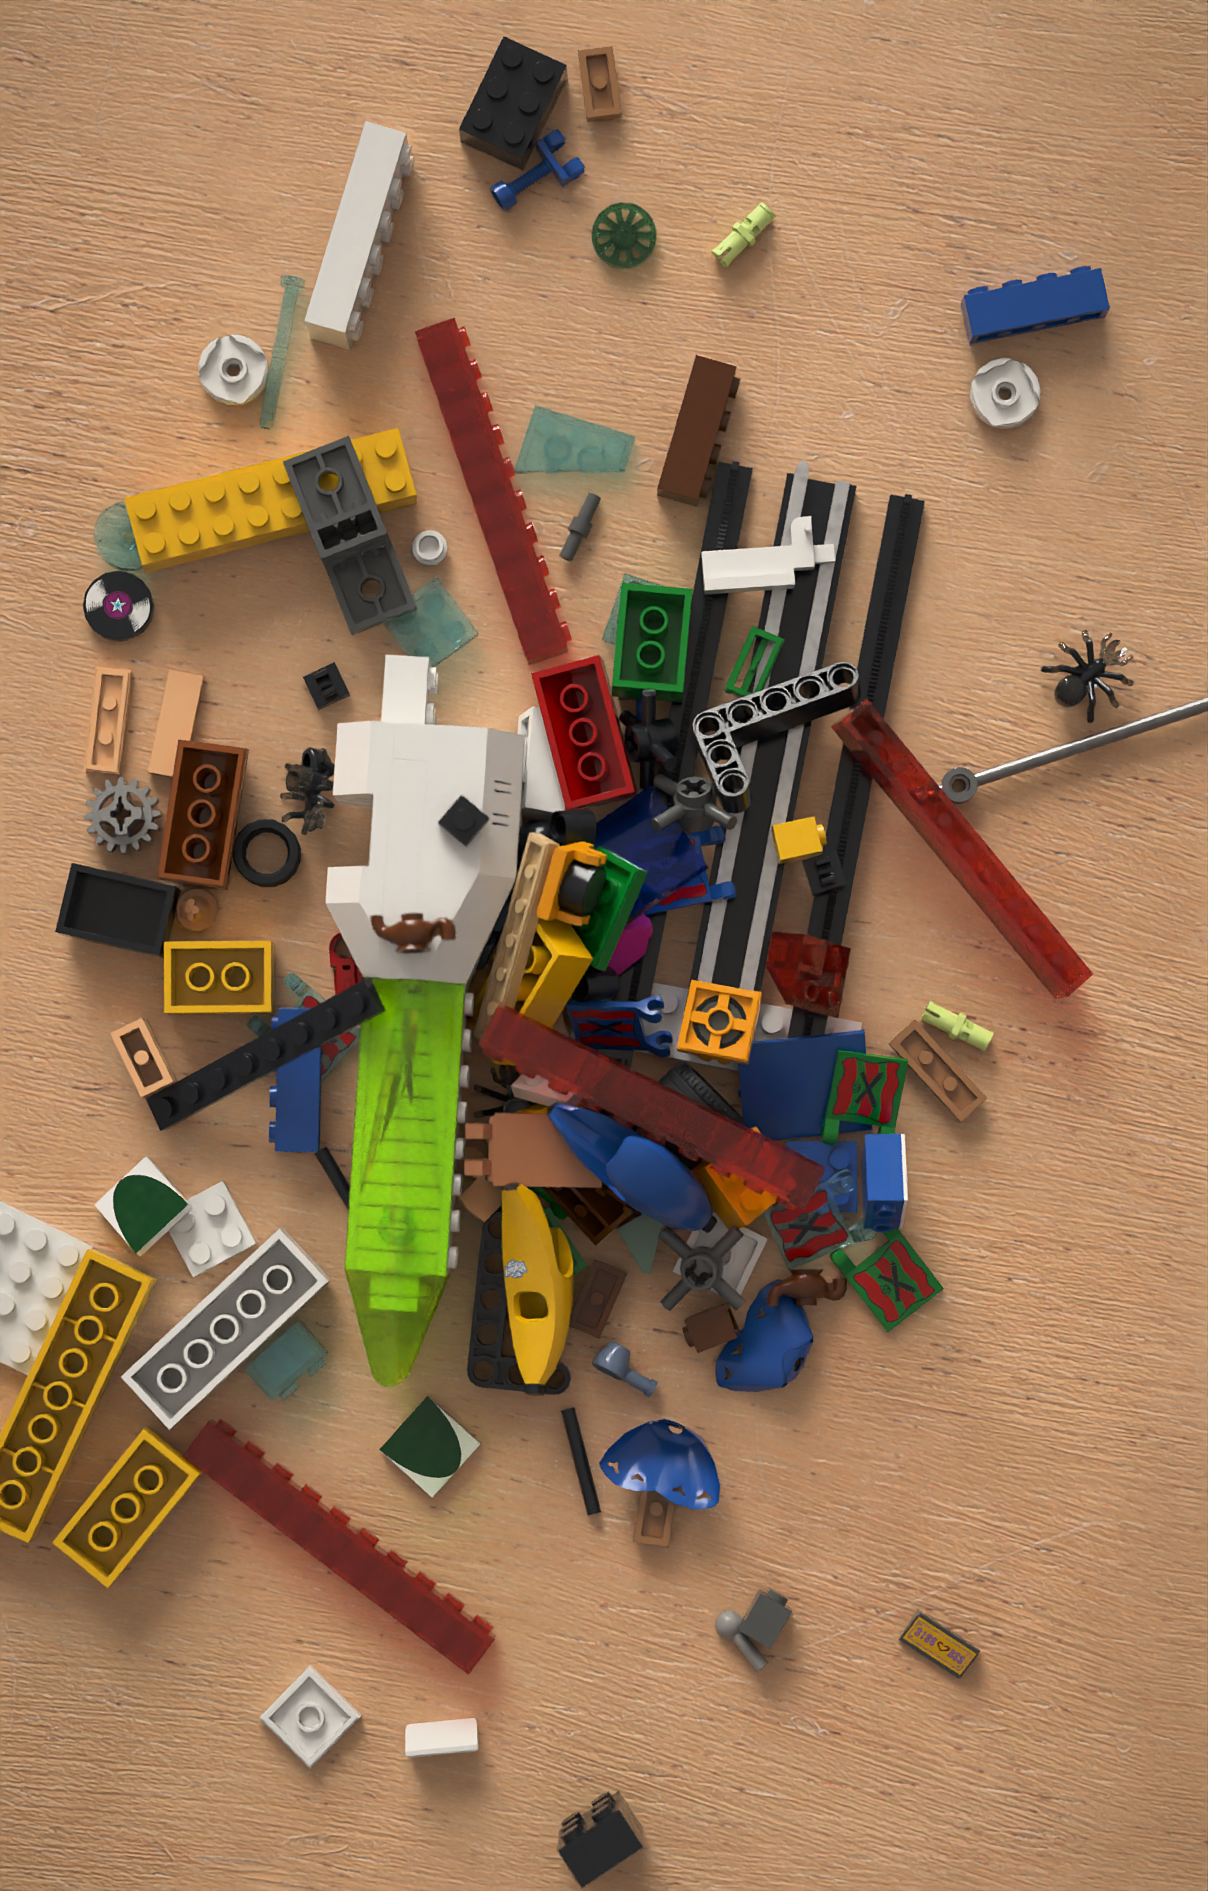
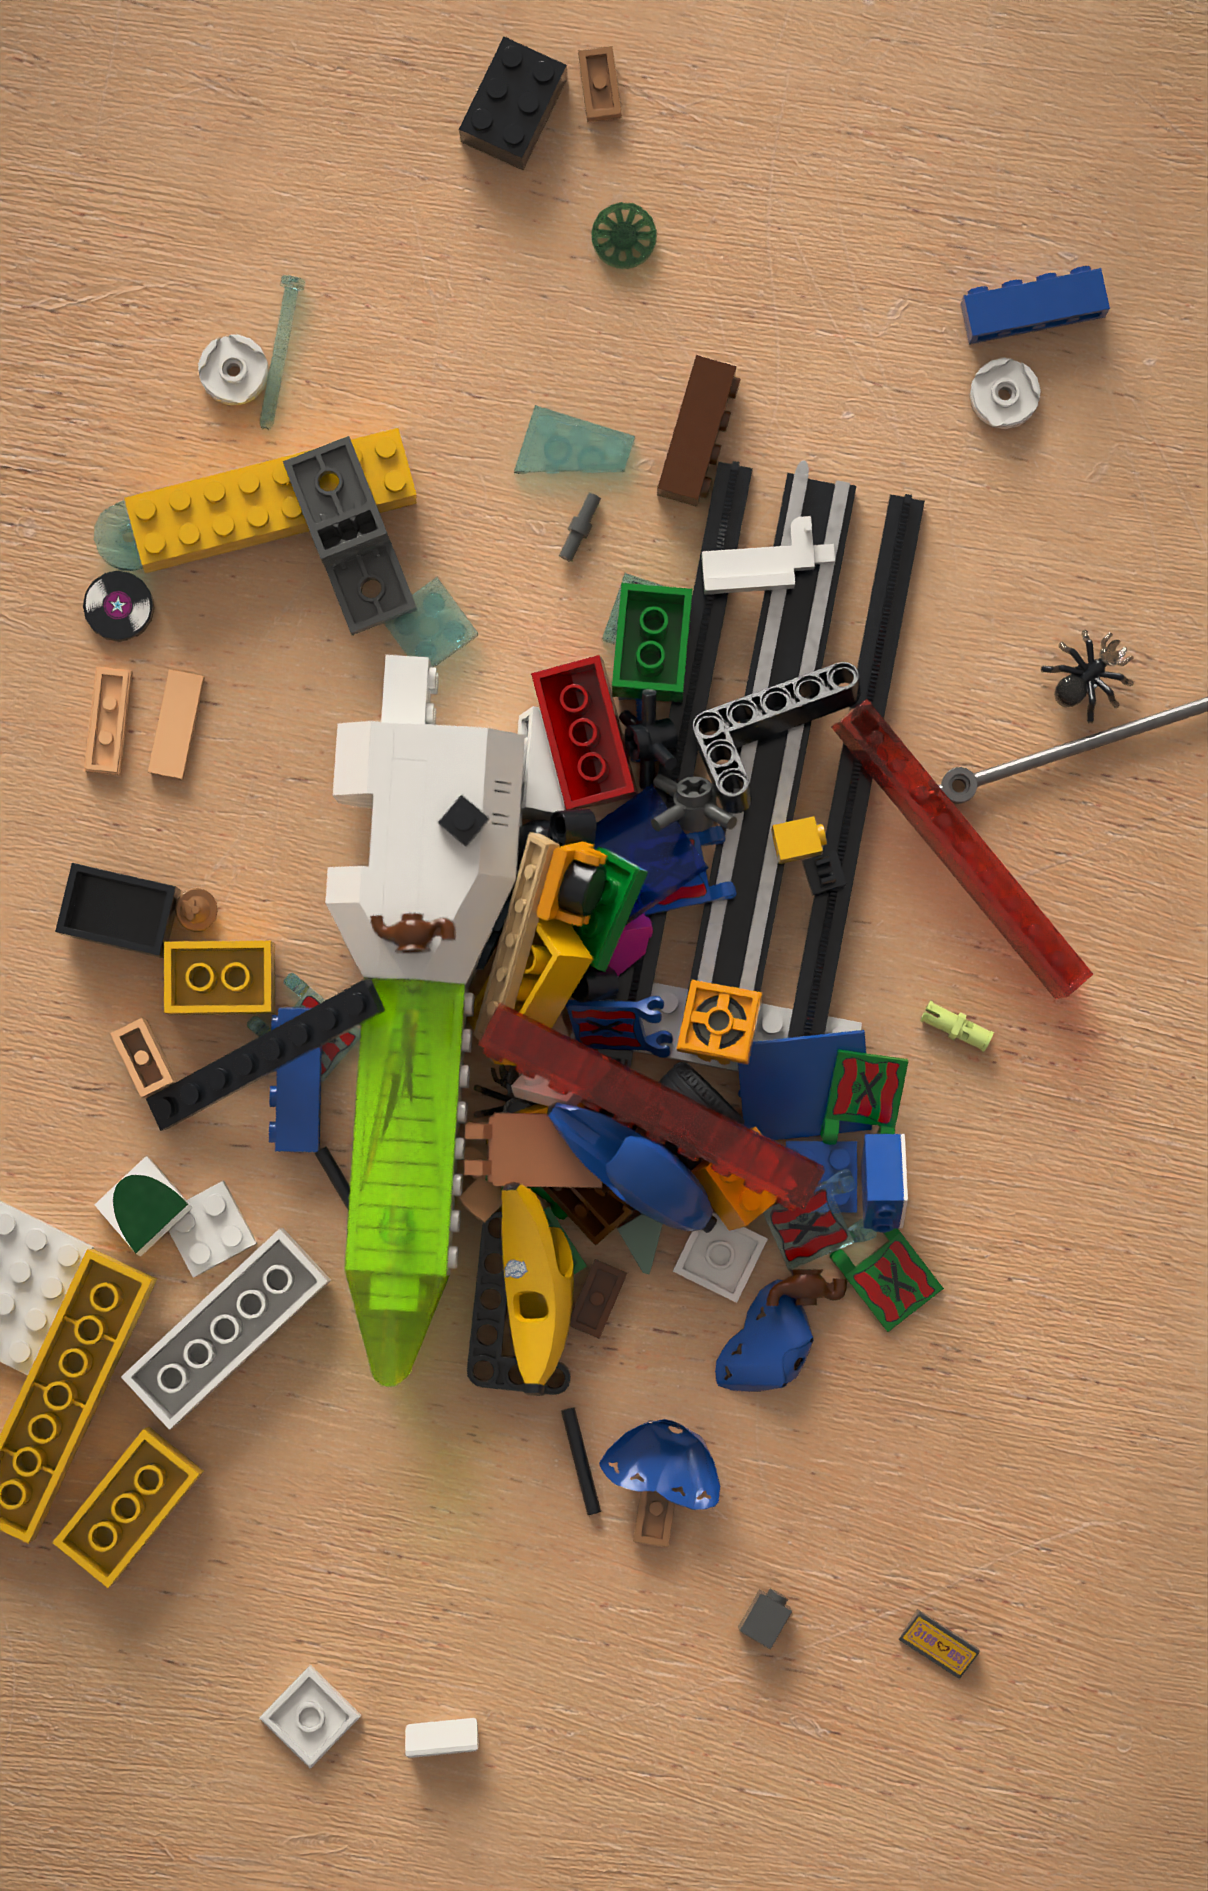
light grey gear [84,777,162,855] -> none
dark orange brick [157,739,249,890] -> none
clear red brick [182,1419,496,1675] -> none
black tyre [233,819,301,887] -> none
clear light blue brick [244,1320,329,1401] -> none
animal [280,747,335,835] -> none
black tile [303,662,350,710] -> none
white brick [304,121,414,350] -> none
red piece [329,933,364,995] -> none
dark green tile [379,1396,481,1498] -> none
white plate [412,530,447,566] -> none
clear red brick [415,318,572,666] -> none
blue bar [490,129,585,211] -> none
black piece [557,1791,643,1888] -> none
sand blue bar [592,1341,657,1397] -> none
dark grey bar [659,1225,746,1311] -> none
reddish brown brick [682,1302,741,1353] -> none
yellowish green pin [711,202,776,268] -> none
light grey bar [715,1611,768,1672] -> none
green tile [724,626,785,698] -> none
clear red slope [766,932,851,1018] -> none
medium nougat plate [888,1020,987,1122] -> none

